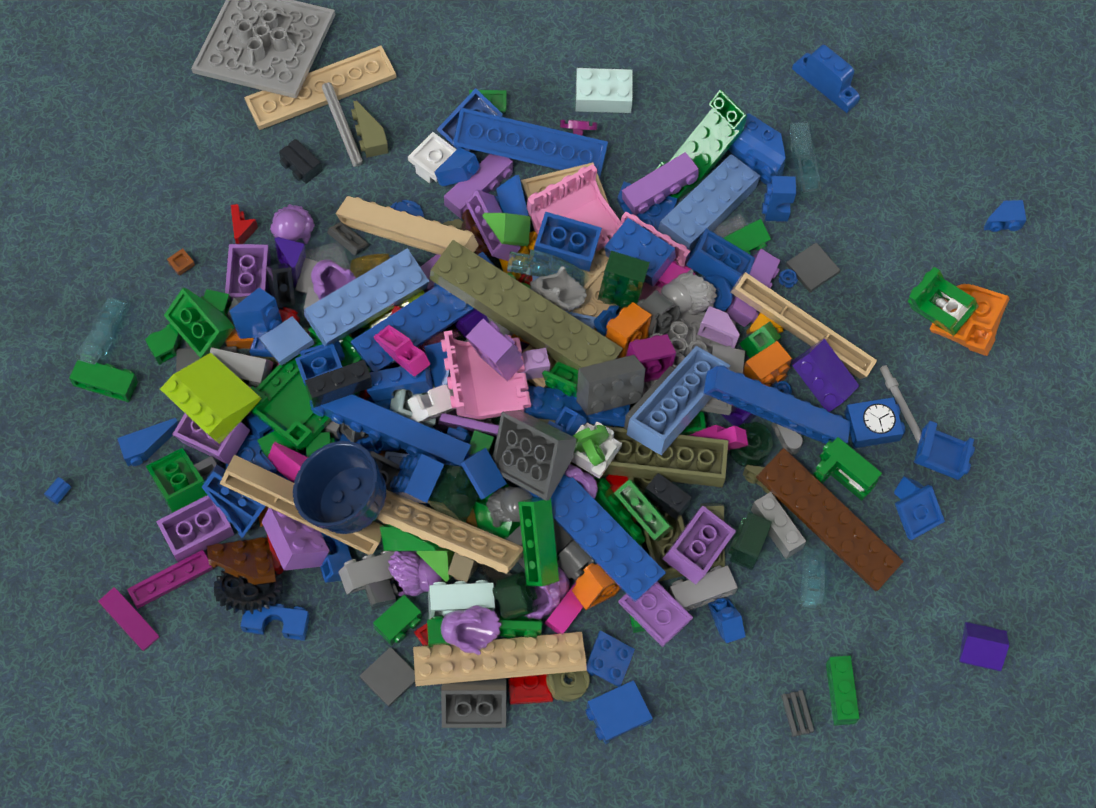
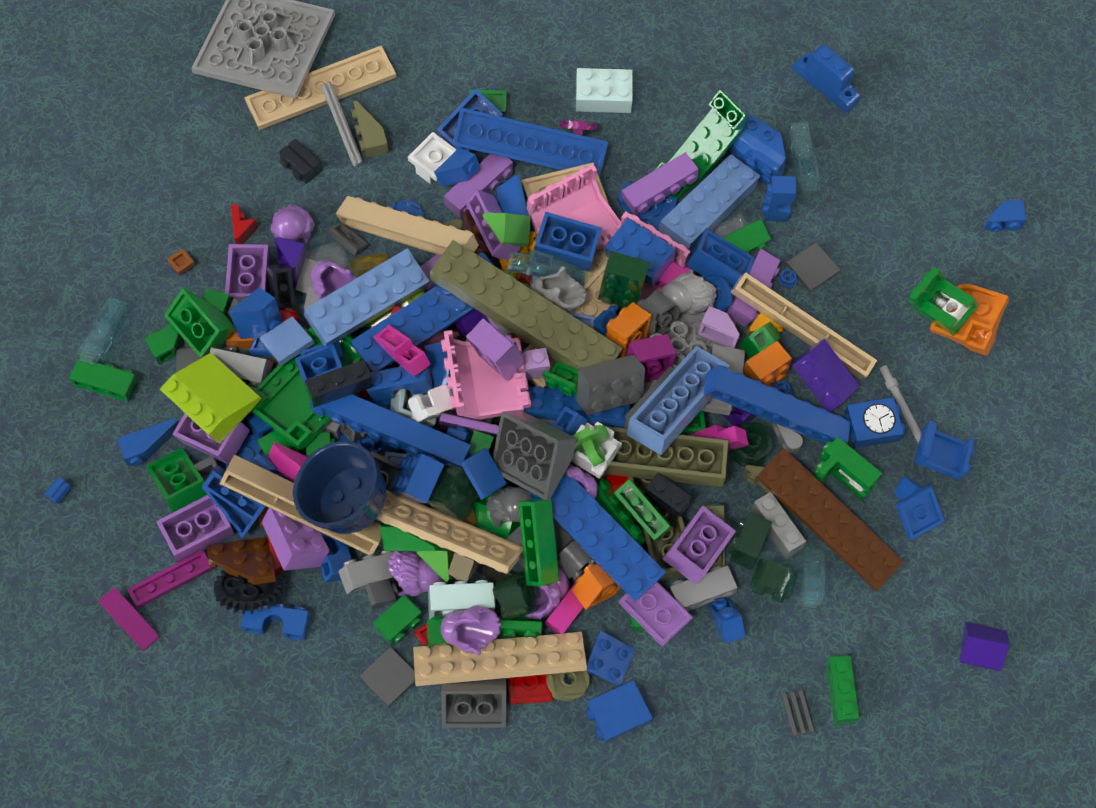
none -> clear green brick [750,559,798,603]

